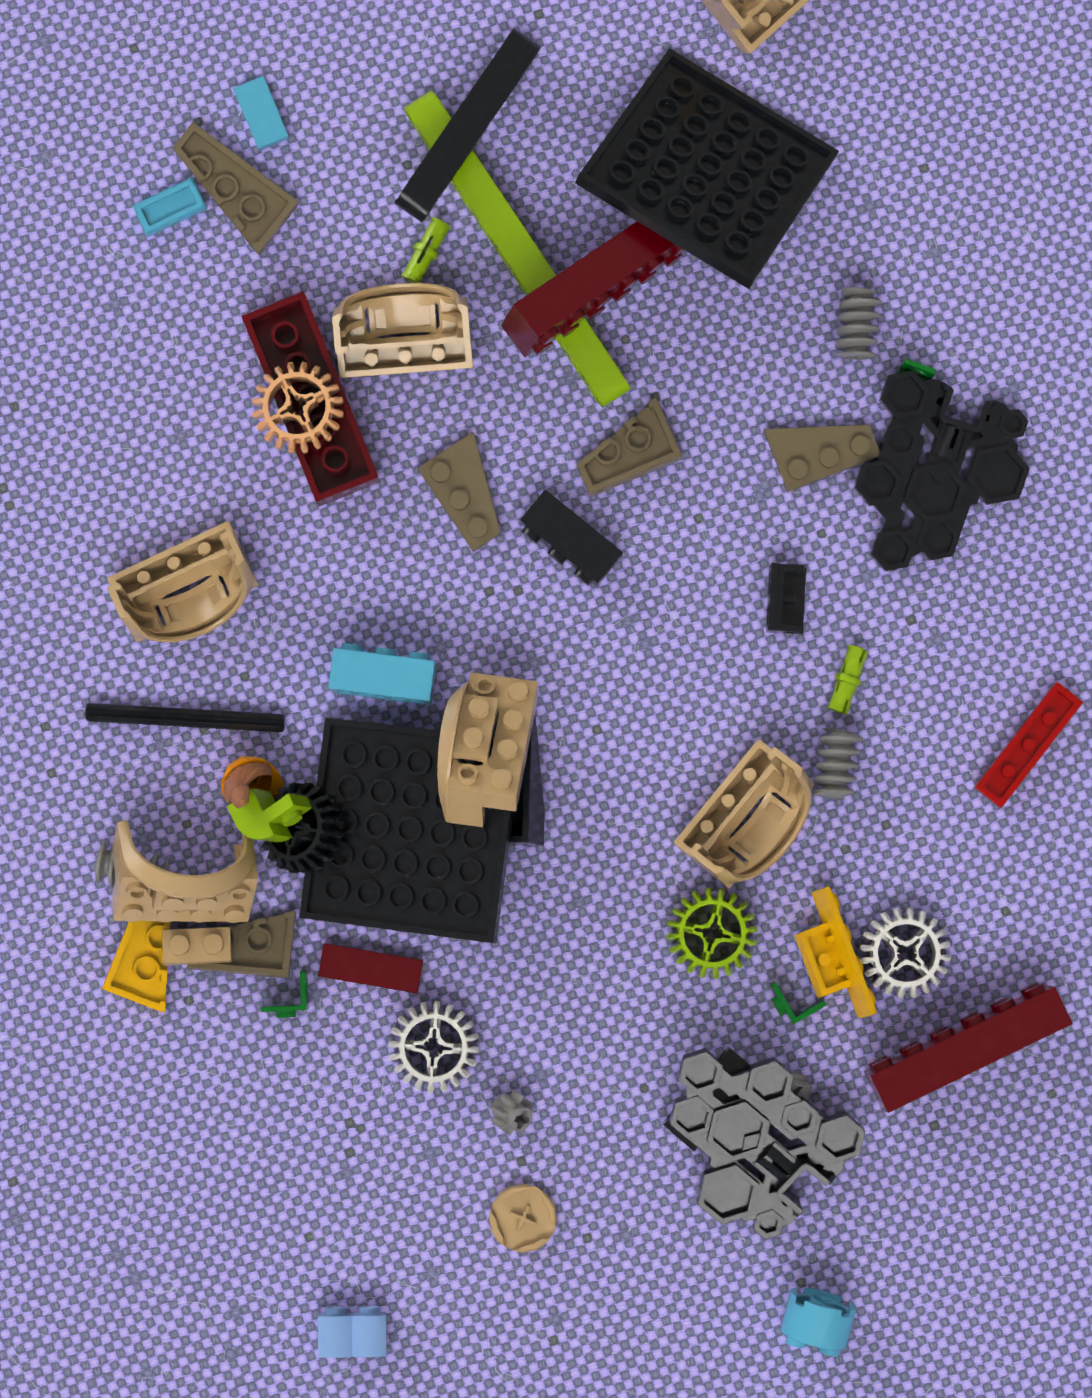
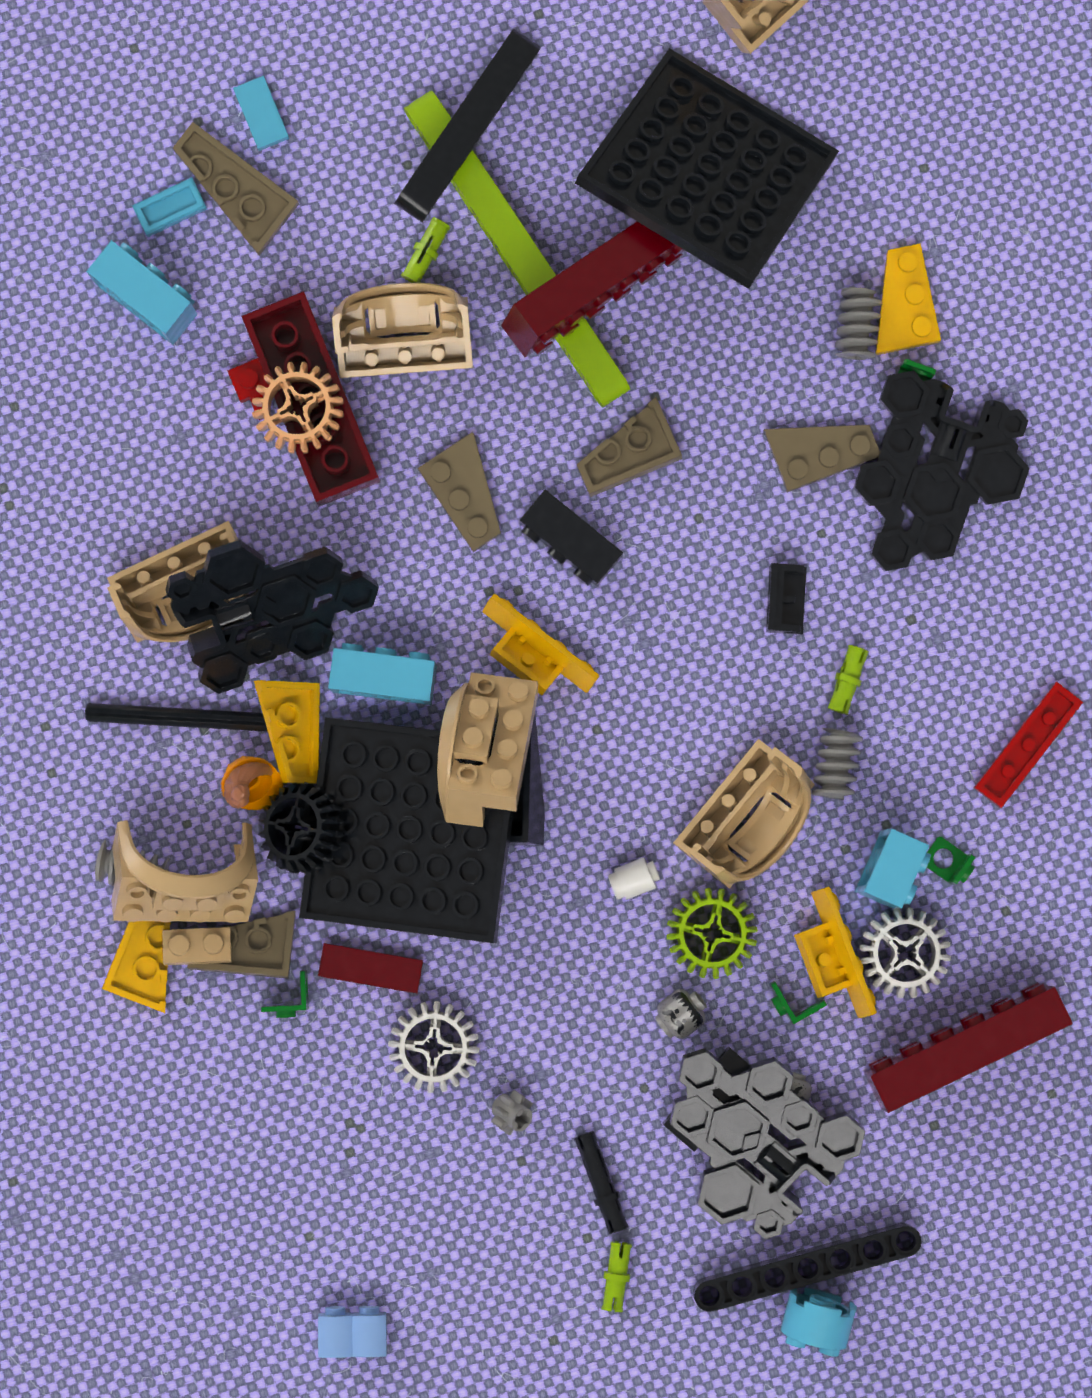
lime brick [227,788,312,842] -> none
tan tile [489,1184,557,1253] -> none
none -> medium azure brick [86,240,198,345]
none -> black piece [165,540,379,694]
none -> red plate [227,358,269,421]
none -> yellow wing [254,680,320,784]
none -> yellow bracket [482,594,599,695]
none -> black pin [574,1131,629,1235]
none -> lime pin [601,1241,632,1312]
none -> white brick [608,857,660,900]
none -> light grey head [655,989,707,1039]
none -> black beam [693,1223,922,1312]
none -> medium azure brick [854,828,931,908]
none -> yellow wing [875,243,941,355]
none -> green bracket [927,837,976,885]

